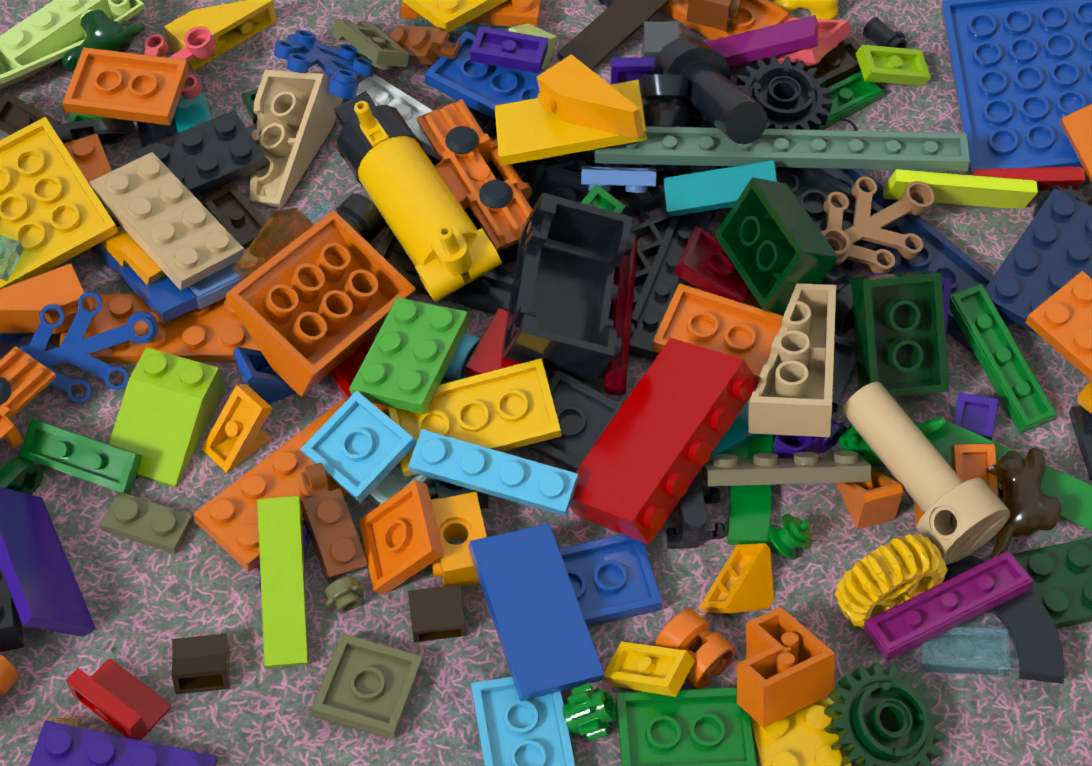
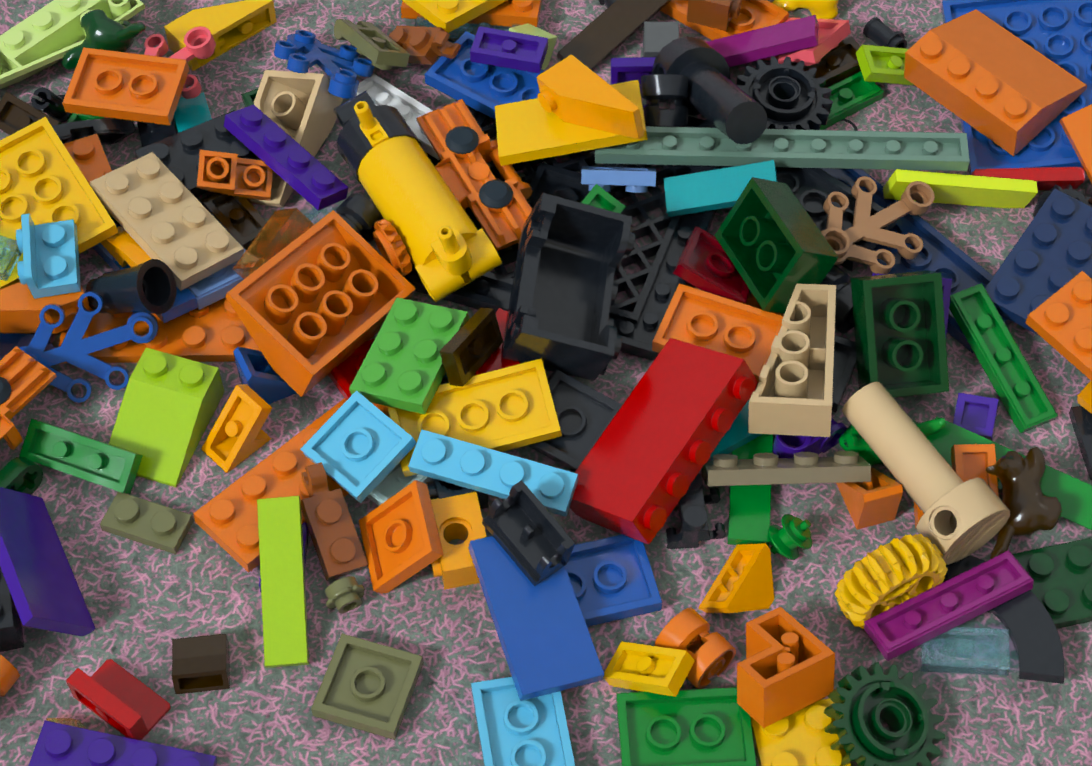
dark brown piece [408,584,467,643] -> none
green gear [563,682,617,742] -> none
dark red axle [605,235,638,396] -> none
none -> medium azure bracket [16,213,81,299]
none -> black pin [31,87,72,123]
none -> black plant [86,259,177,314]
none -> orange slope [196,150,273,201]
none -> dark purple plate [223,104,349,211]
none -> orange gear [373,219,412,277]
none -> dark brown plate [439,308,503,386]
none -> black hinge [482,480,576,586]
none -> orange slope [904,9,1087,156]

